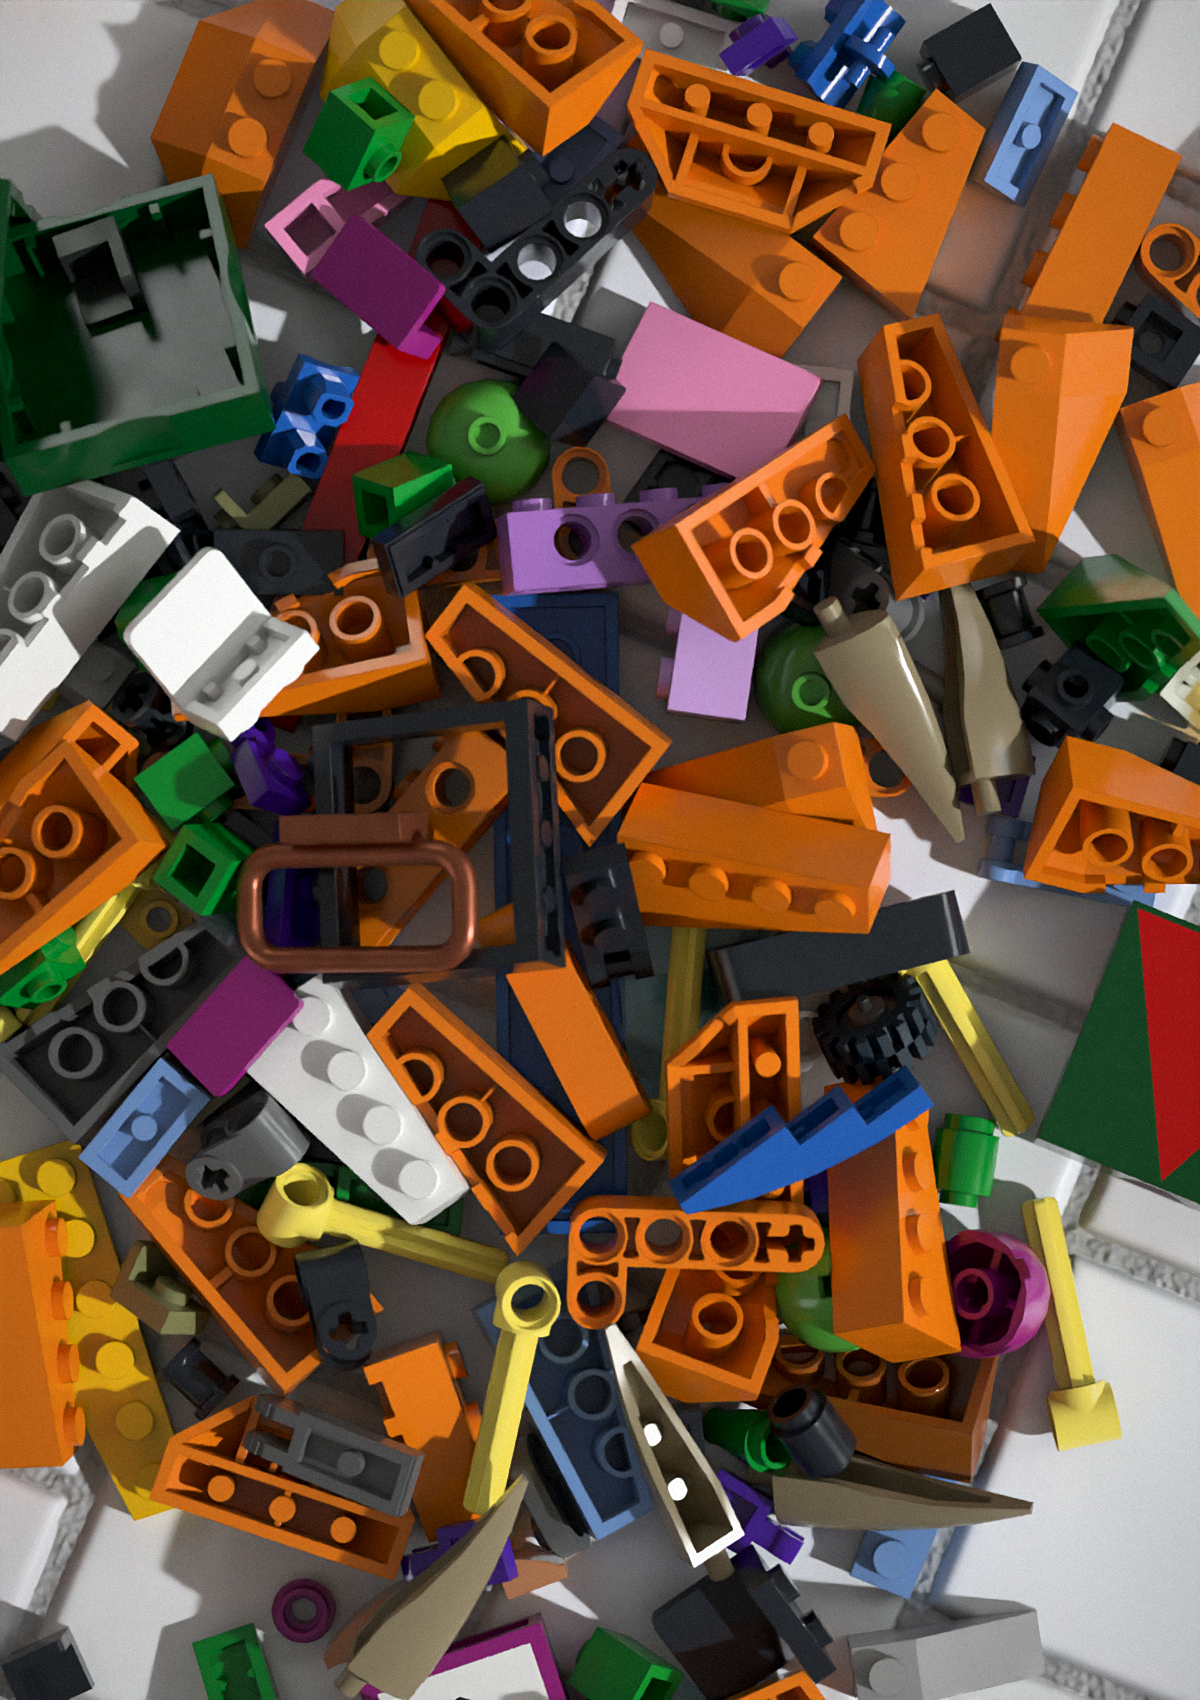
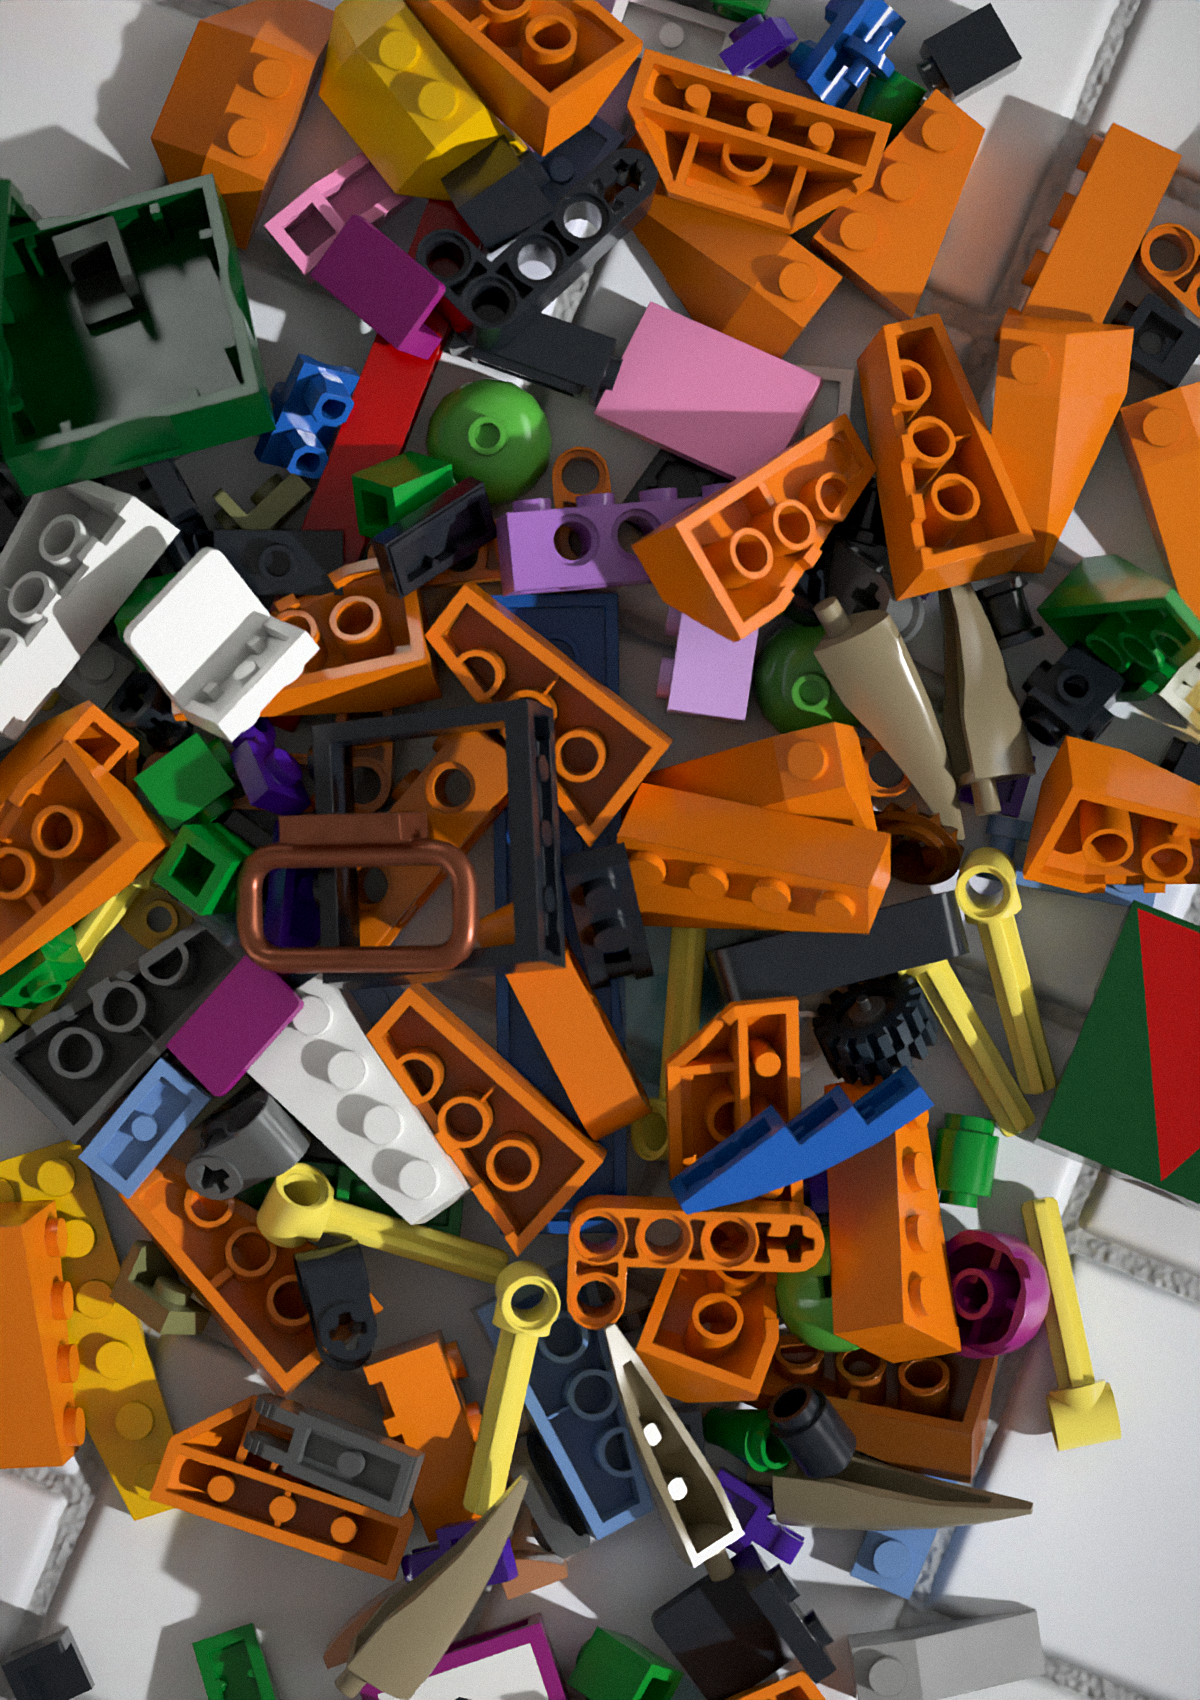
black bush [155,1336,241,1421] -> none
magenta plate [271,1578,336,1643] -> none
green brick [302,77,416,191] -> none
black panel [512,342,626,447] -> none
medium blue plate [968,61,1079,207] -> none
none -> reddish brown gear [874,802,965,885]
none -> light yellow axle [955,847,1057,1095]

